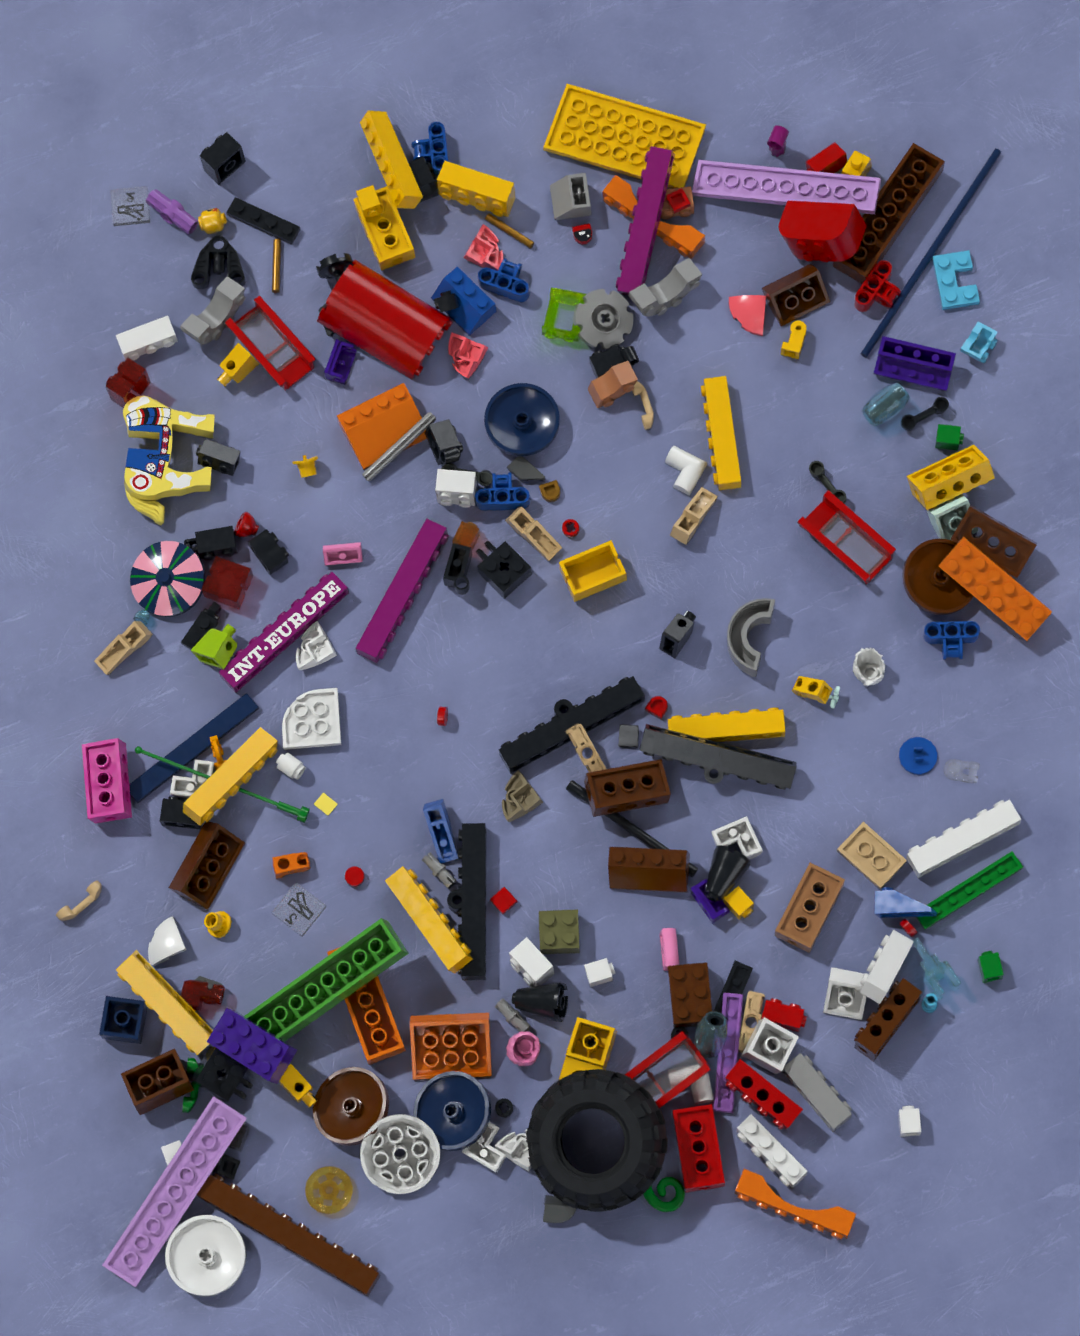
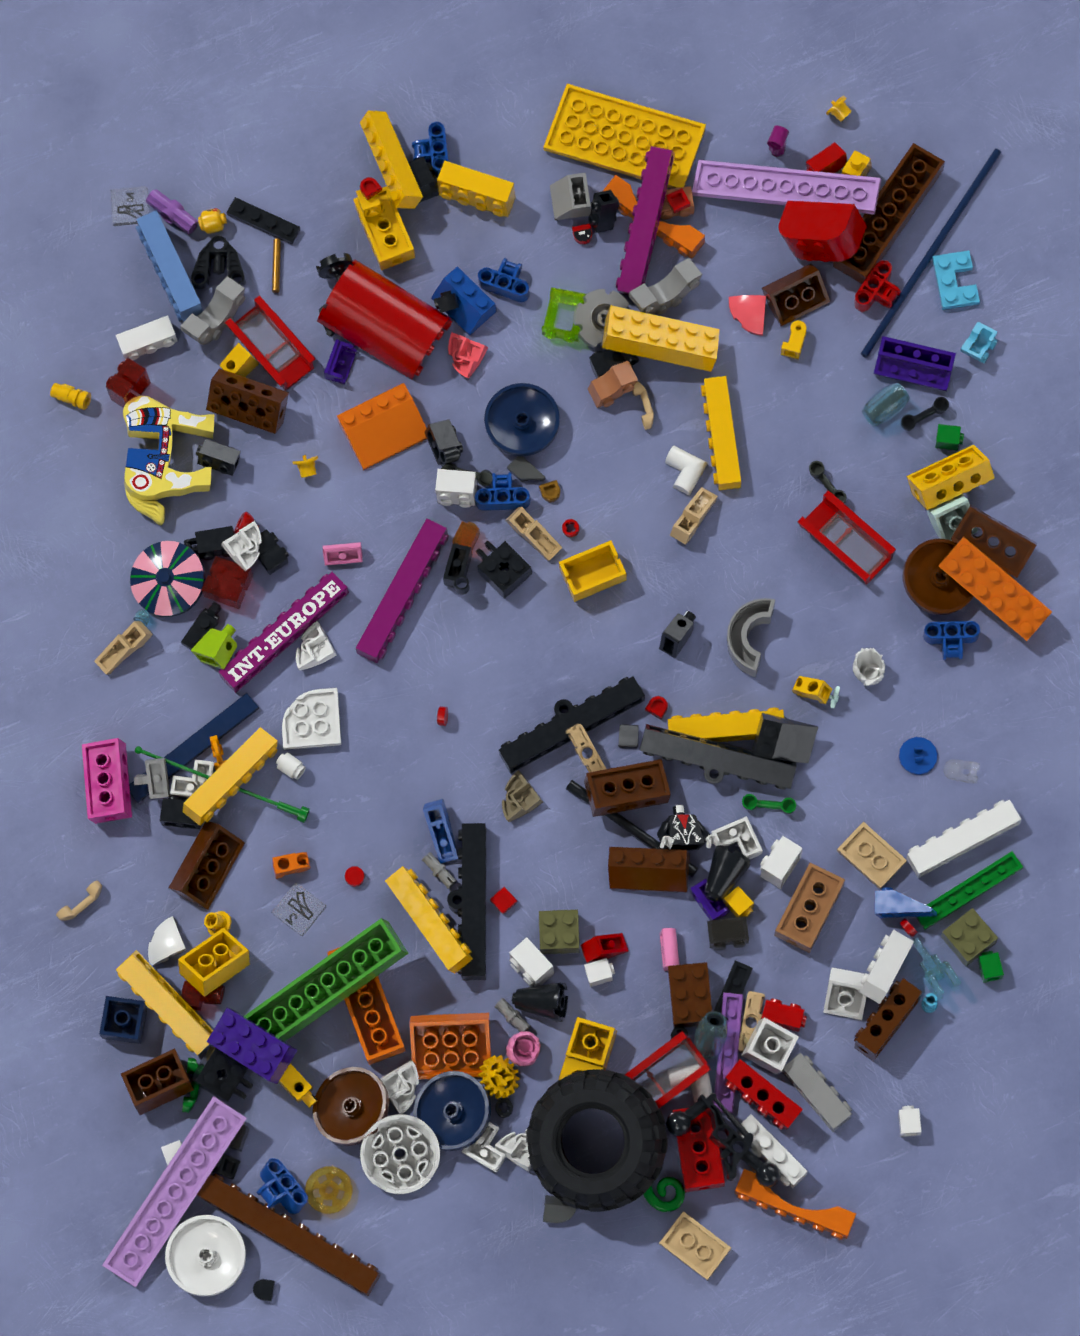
black brick [200,132,246,185] -> none
light yellow sticker [314,793,338,815] -> none
light grey axle [362,412,436,481] -> none
coral brick [463,224,503,271] -> none
pearl gold bar [485,213,534,248] -> none
none -> yellow axle [50,383,91,410]
none -> light grey plate [134,758,170,799]
none -> medium blue brick [136,210,203,323]
none -> yellow brick [178,928,250,997]
none -> reddish brown brick [206,368,289,434]
none -> white brick [221,521,262,571]
none -> black tile [253,1279,275,1302]
none -> blue piece [256,1158,308,1214]
none -> red tile [360,177,382,200]
none -> white brick [380,1060,419,1114]
none -> yellow gear [478,1055,520,1099]
none -> red slope [580,933,629,963]
none -> black brick [588,190,619,233]
none -> yellow brick [602,305,720,372]
none -> black torso [657,805,719,850]
none -> tan plate [659,1211,731,1281]
none -> black piece [666,1093,781,1187]
none -> clear smoke brick [707,916,749,950]
none -> green bar [742,794,796,814]
none -> black slope [752,713,818,763]
none -> white brick [760,836,803,889]
none -> yellow piece [826,96,852,122]
none -> olive brick [941,908,998,967]

